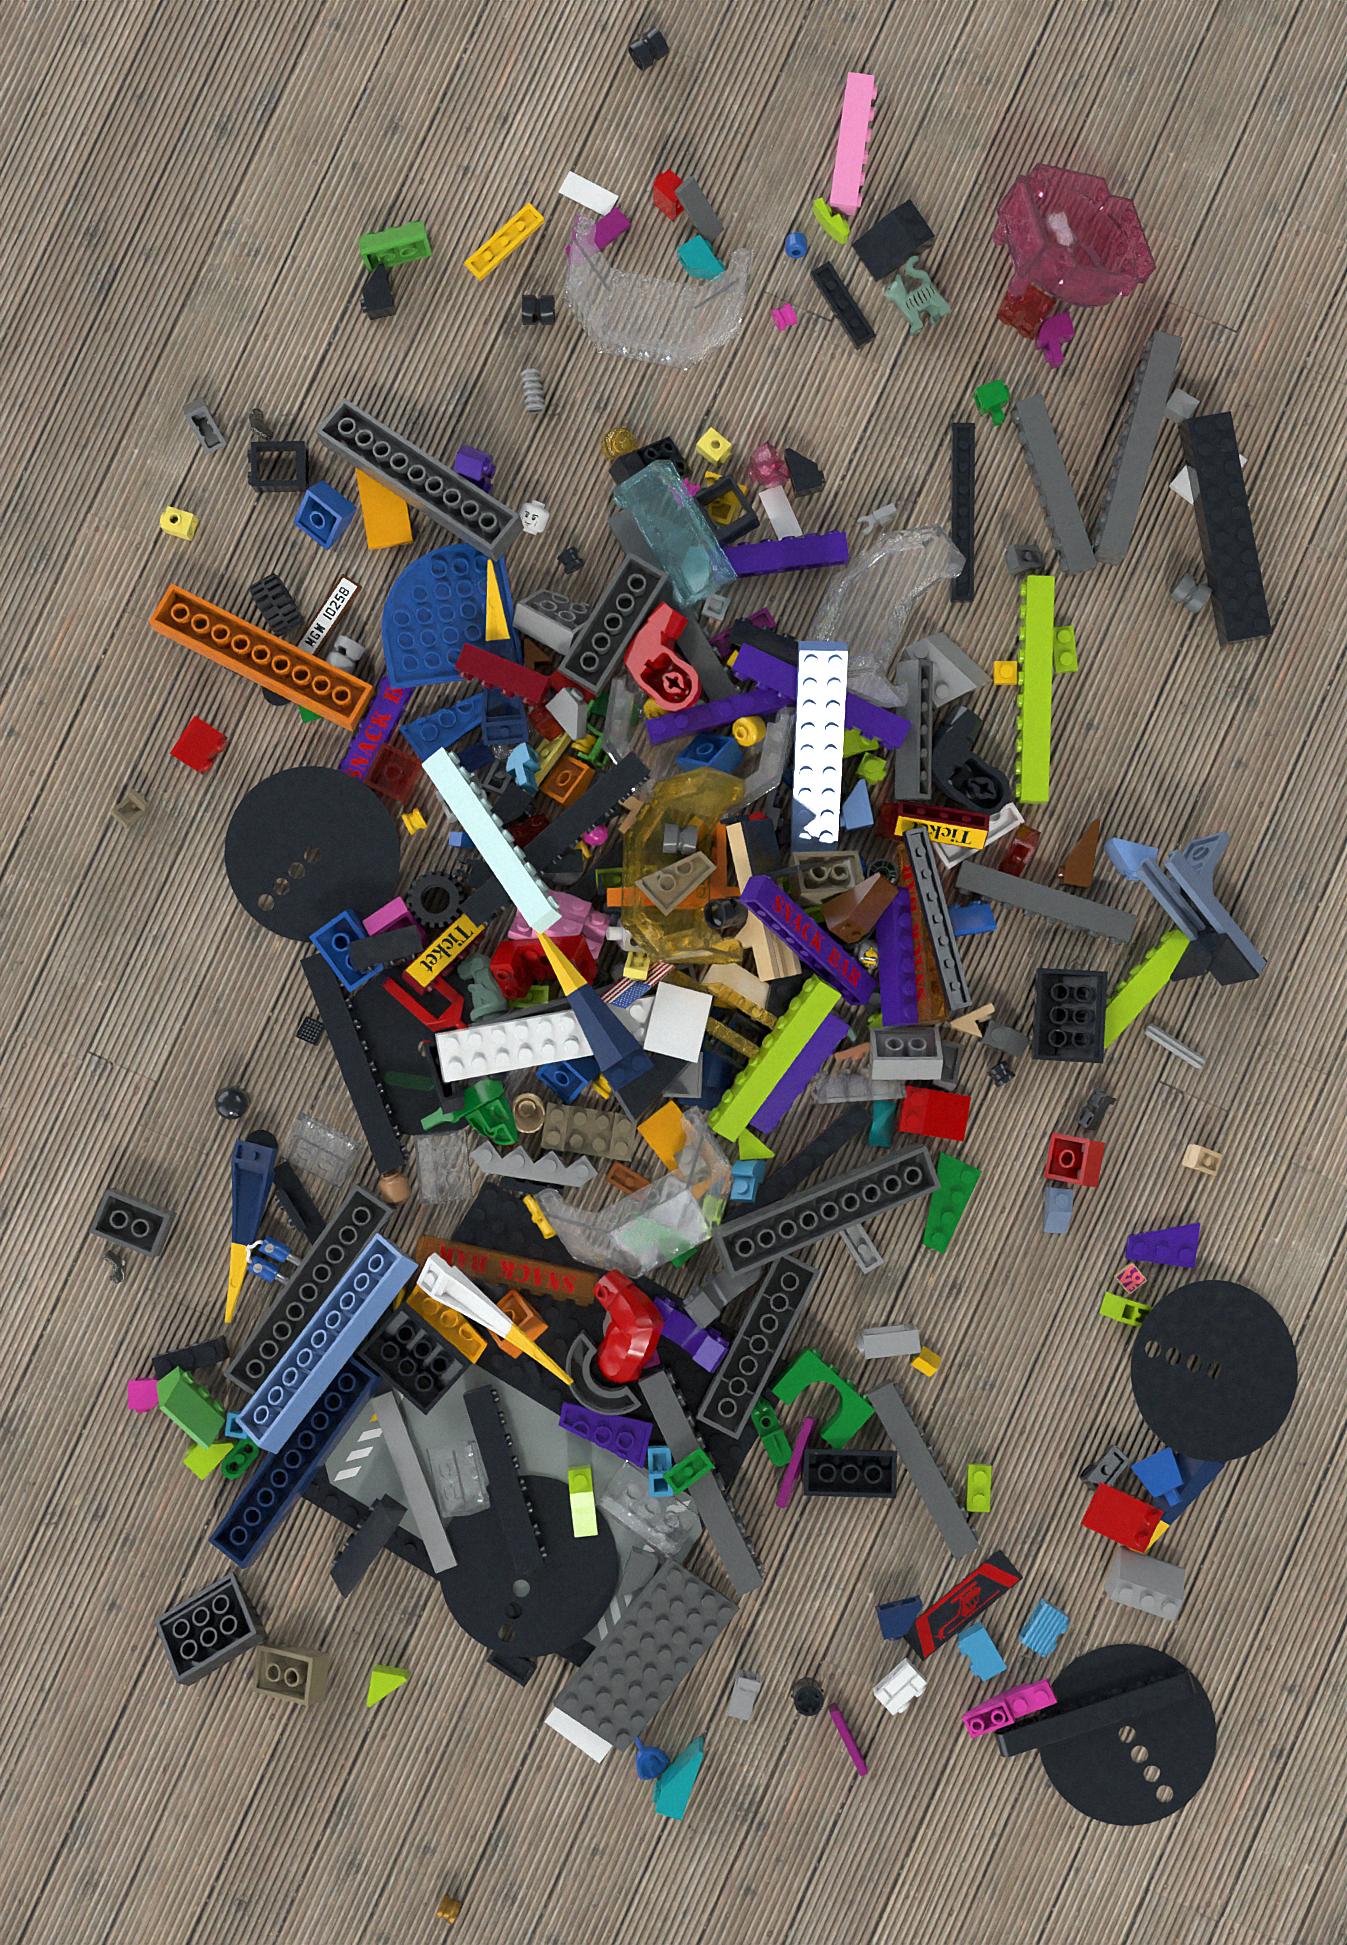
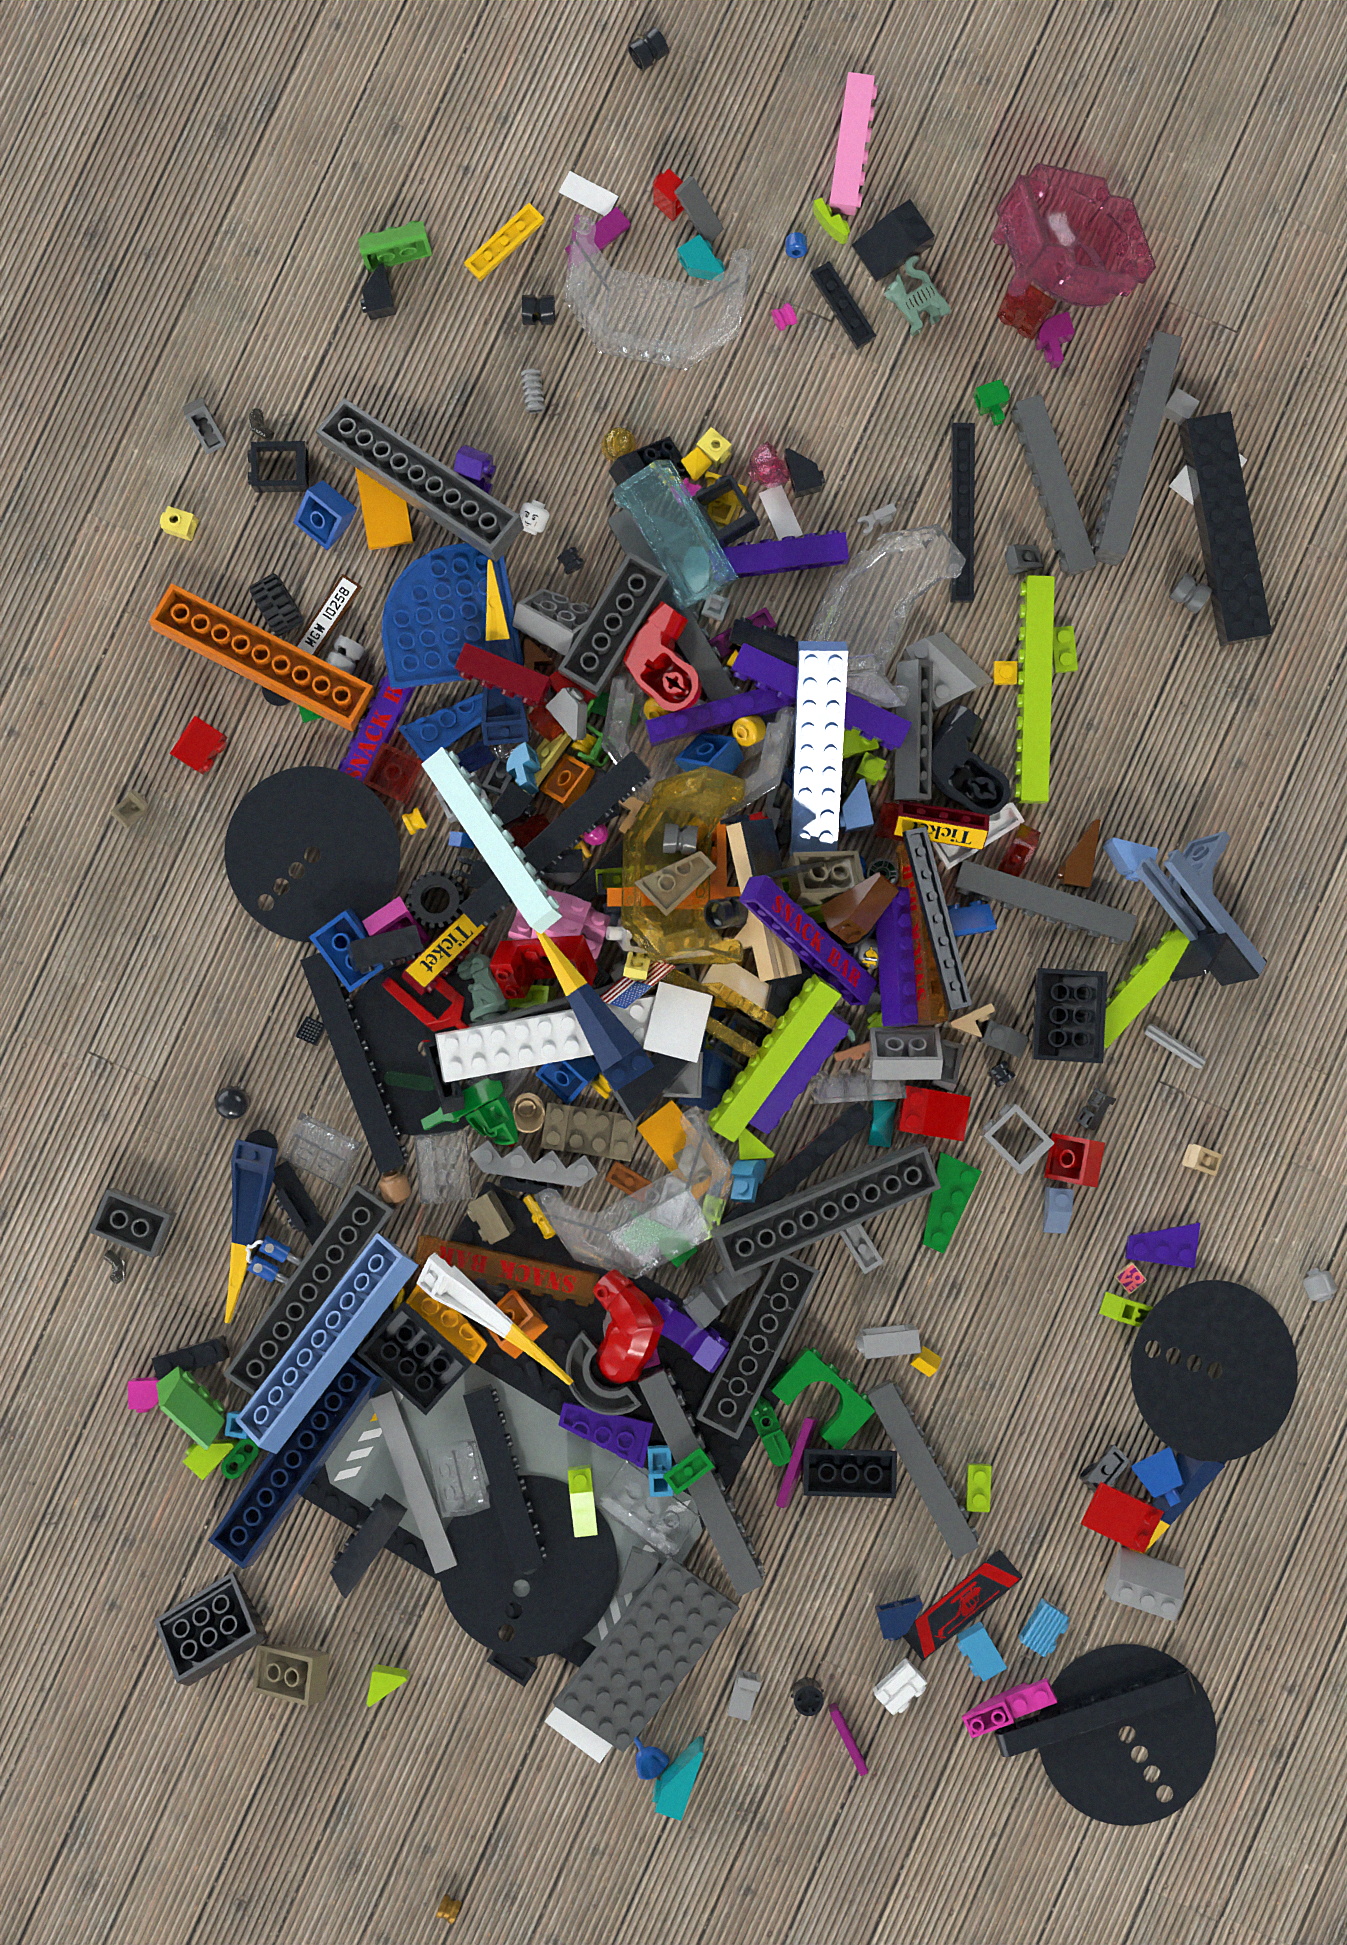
none -> dark tan slope [467,1189,516,1244]
none -> yellow slope [681,446,713,481]
none -> light grey window [980,1103,1055,1175]
none -> light grey head [1302,1268,1338,1304]

